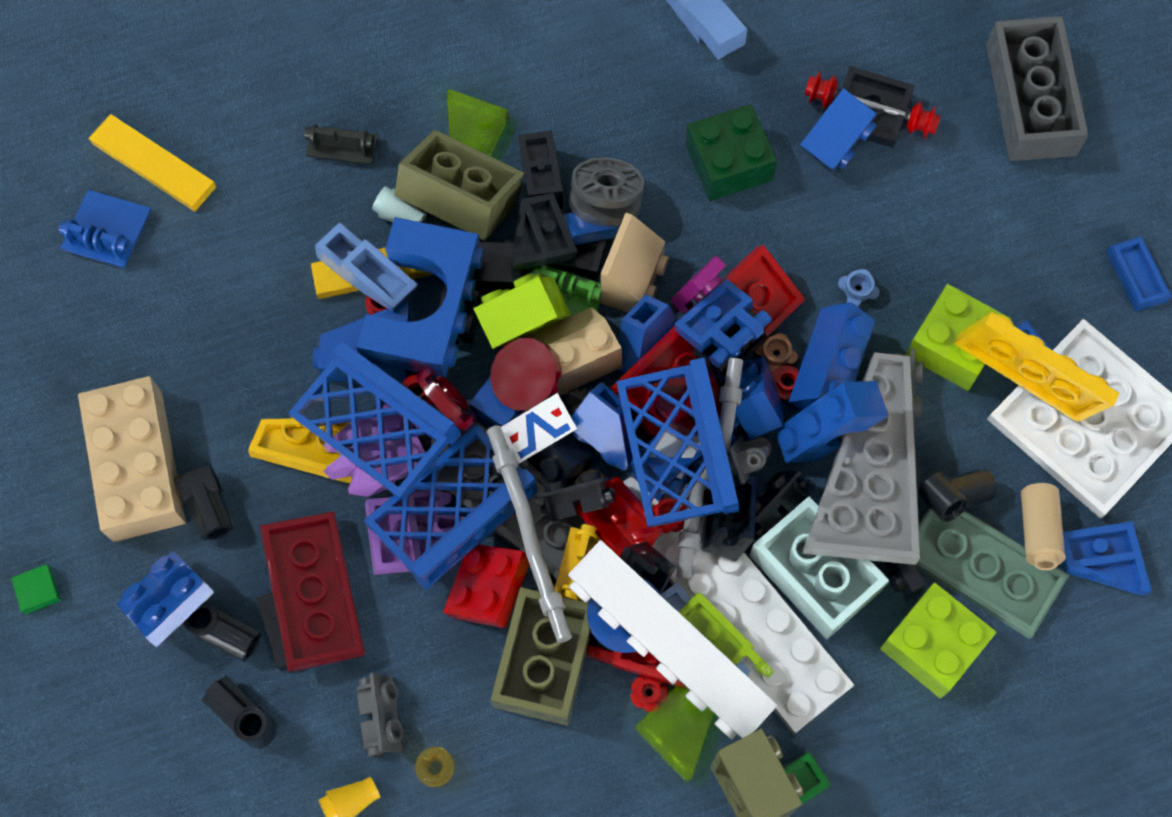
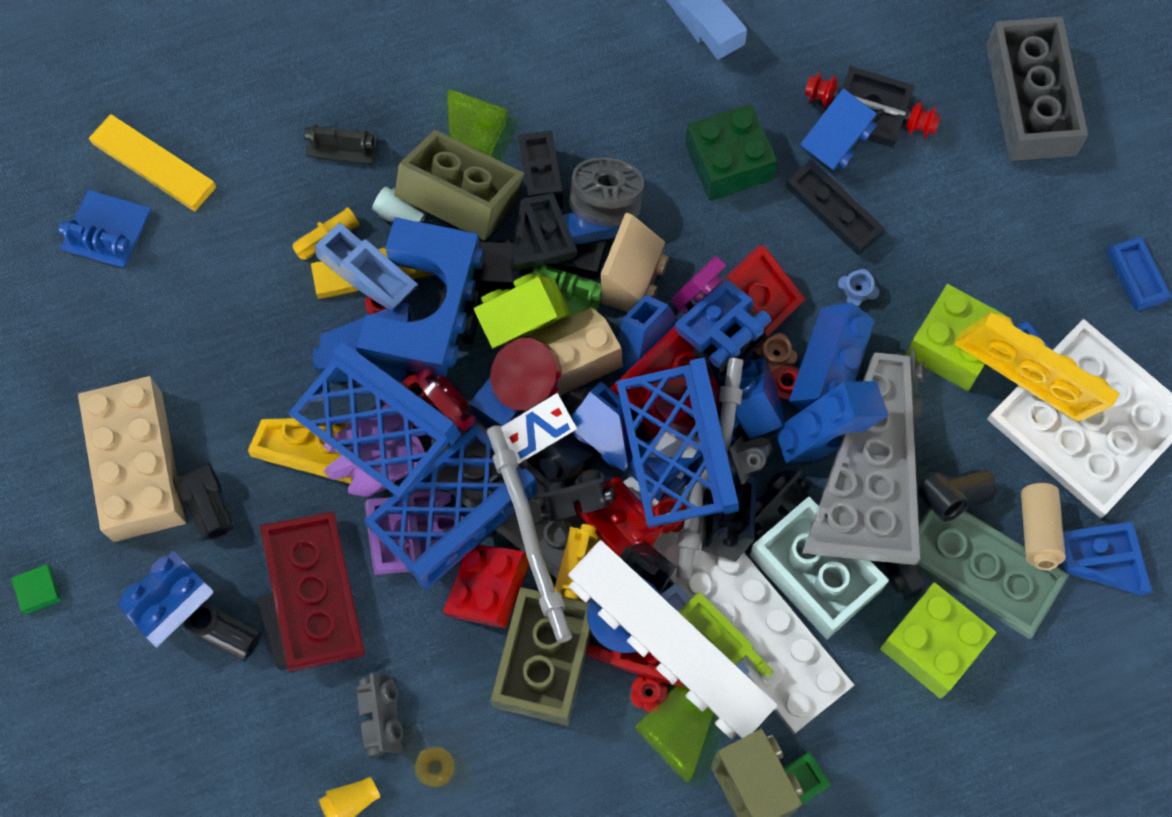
black piece [202,675,277,748] -> none
none -> yellow axle [292,207,360,261]
none -> black plate [785,160,885,255]

